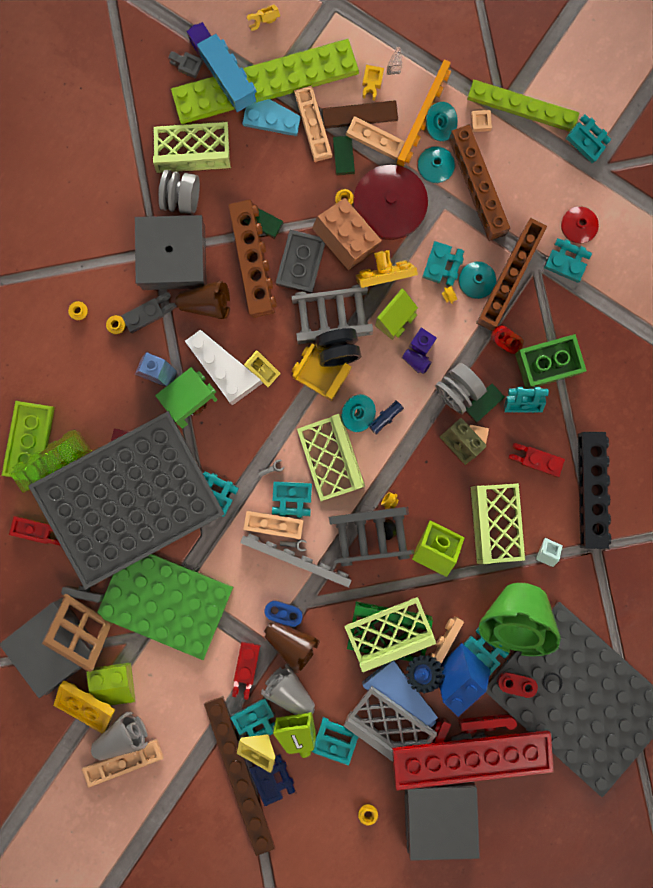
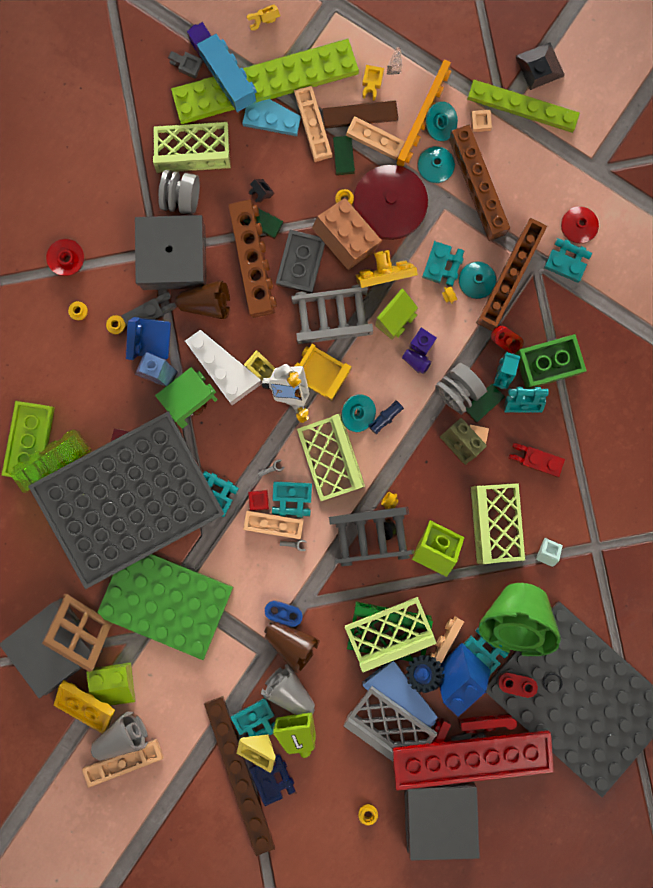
red hinge [9,516,61,546] -> none
dark grey plate [61,585,105,603] -> none
red hinge [232,641,261,700] -> none
light grey plate [240,534,351,587] -> none
teal plate [312,717,358,766] -> none
black wheel [315,328,362,367] -> none
teal plate [565,114,611,163] -> none
black brick [578,432,611,549] -> none
none -> red dish [46,239,84,276]
none -> blue bracket [126,317,171,360]
none -> red tile [248,490,269,511]
none -> black tile [249,179,275,203]
none -> torso [262,364,310,423]
none -> teal piece [493,352,521,389]
none -> black slope [516,42,565,90]

